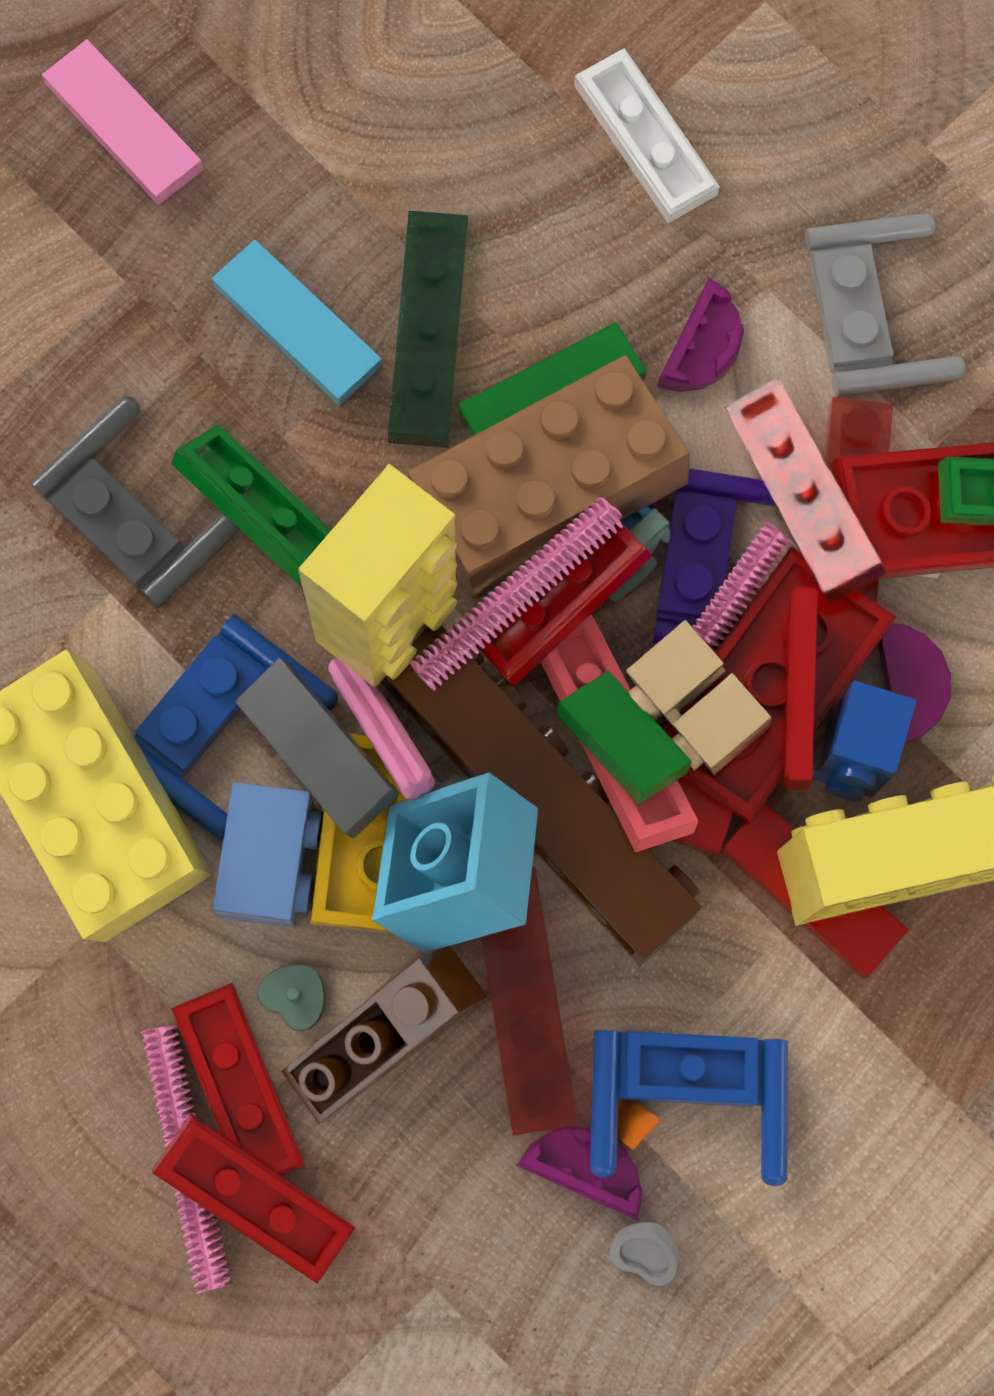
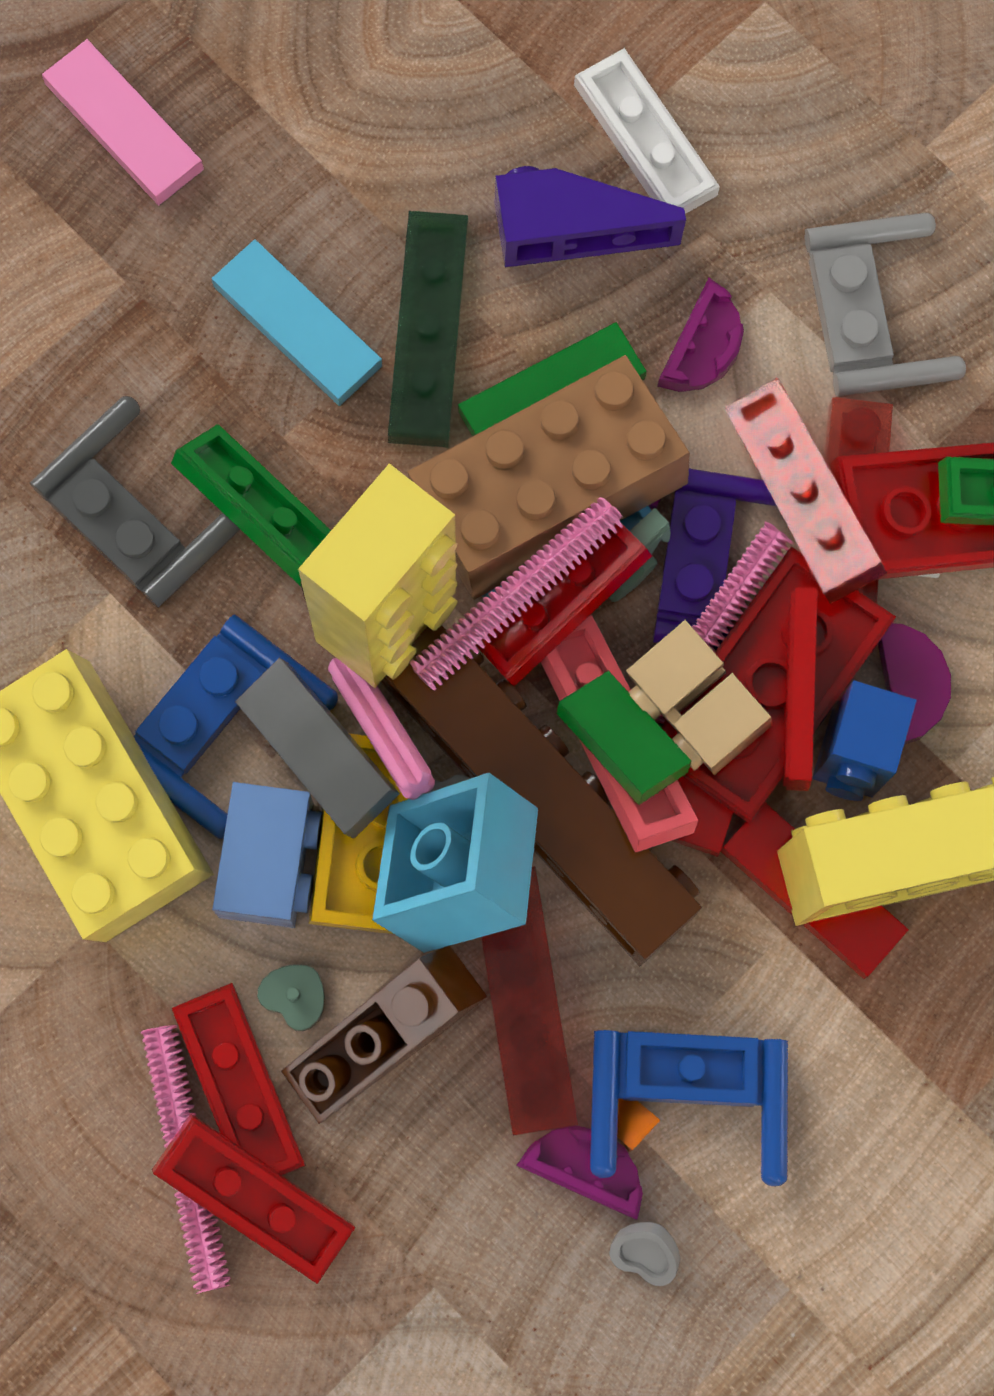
none -> dark purple slope [494,166,686,268]

